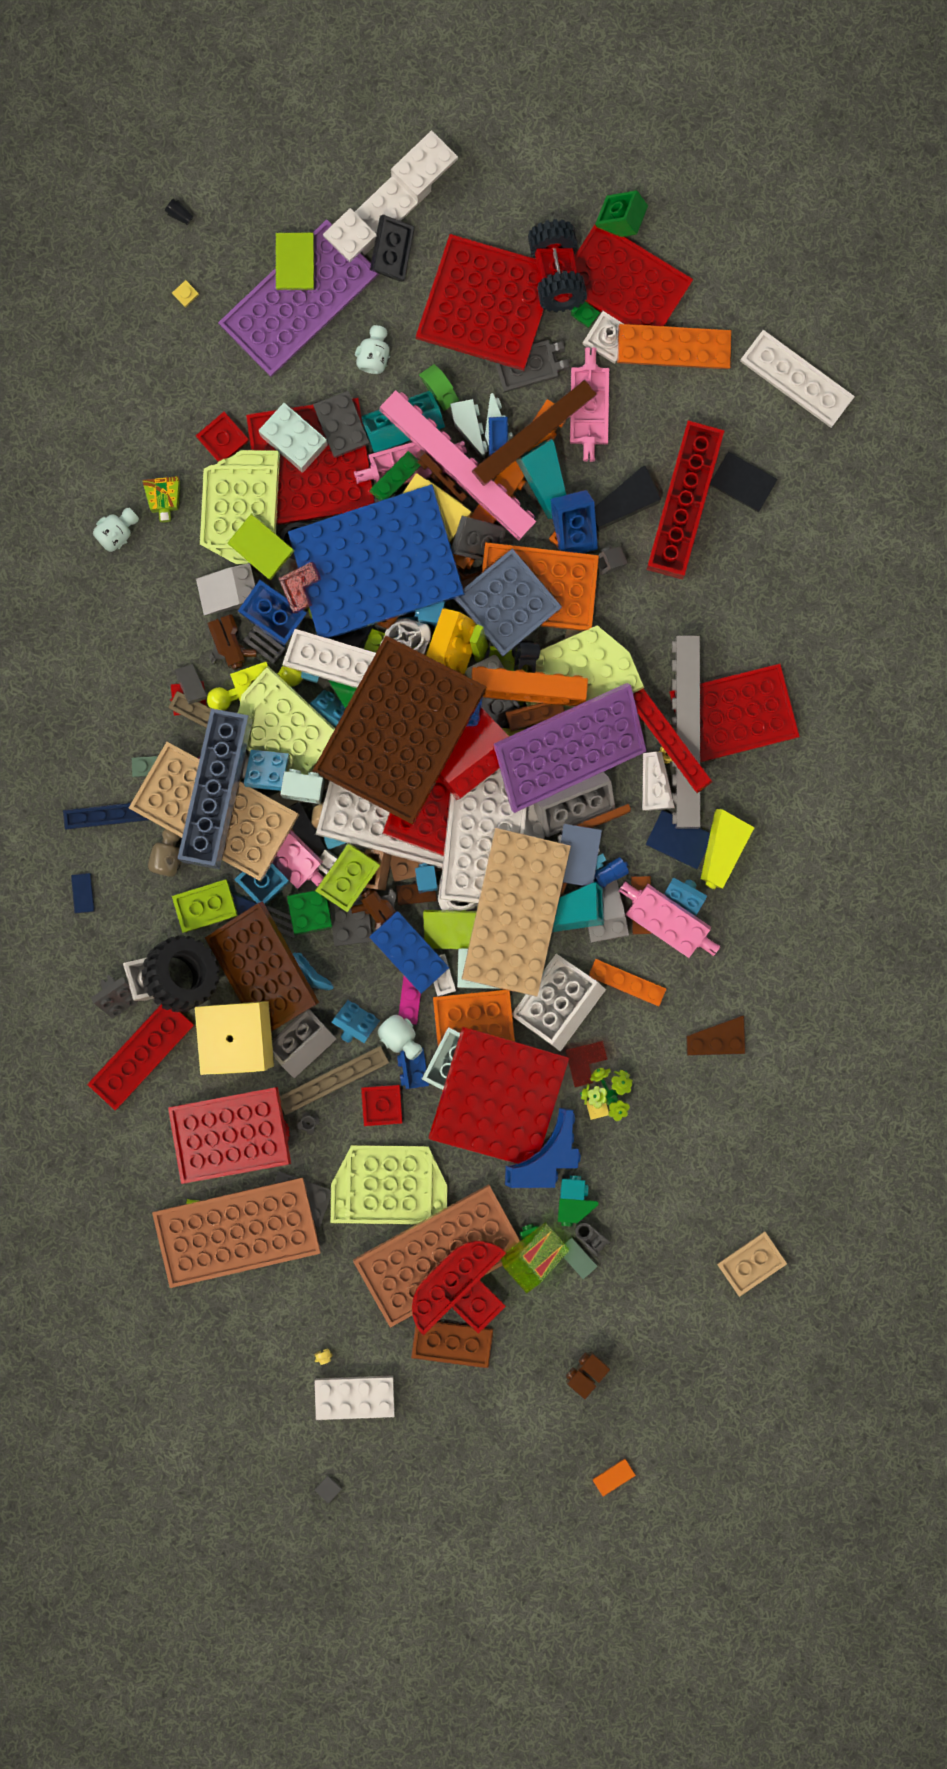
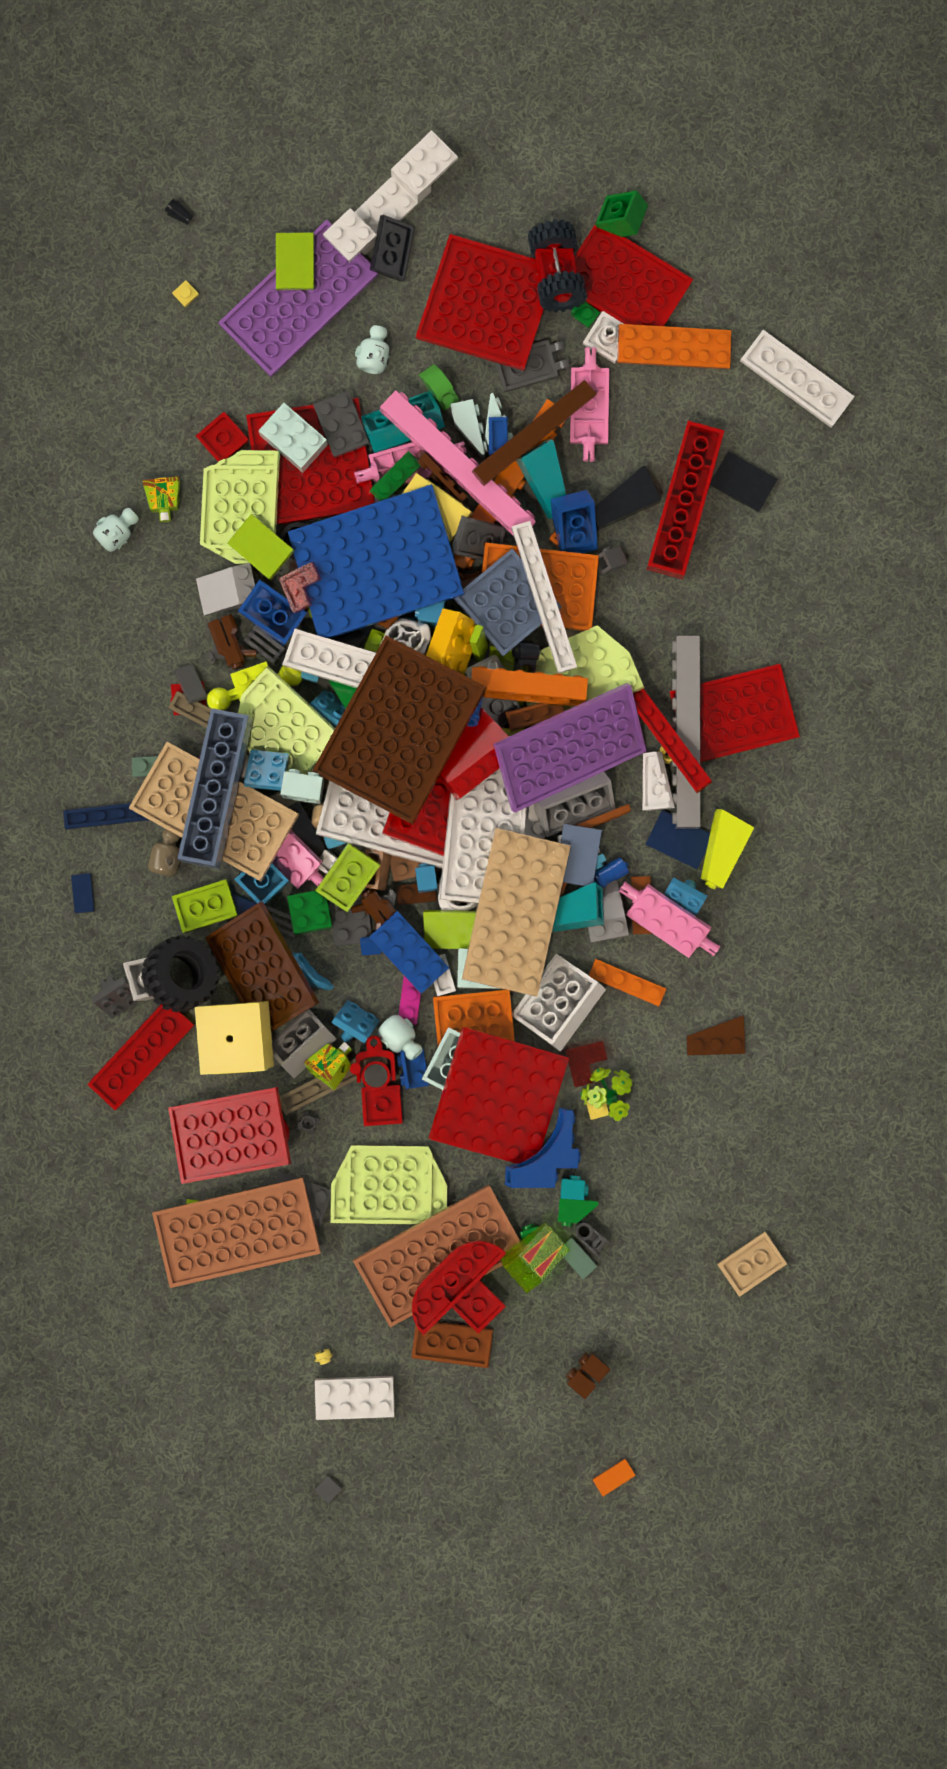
none -> torso [304,1042,352,1091]
none -> red piece [350,1035,396,1090]
none -> blue tile [360,937,381,955]
none -> white plate [511,521,577,674]

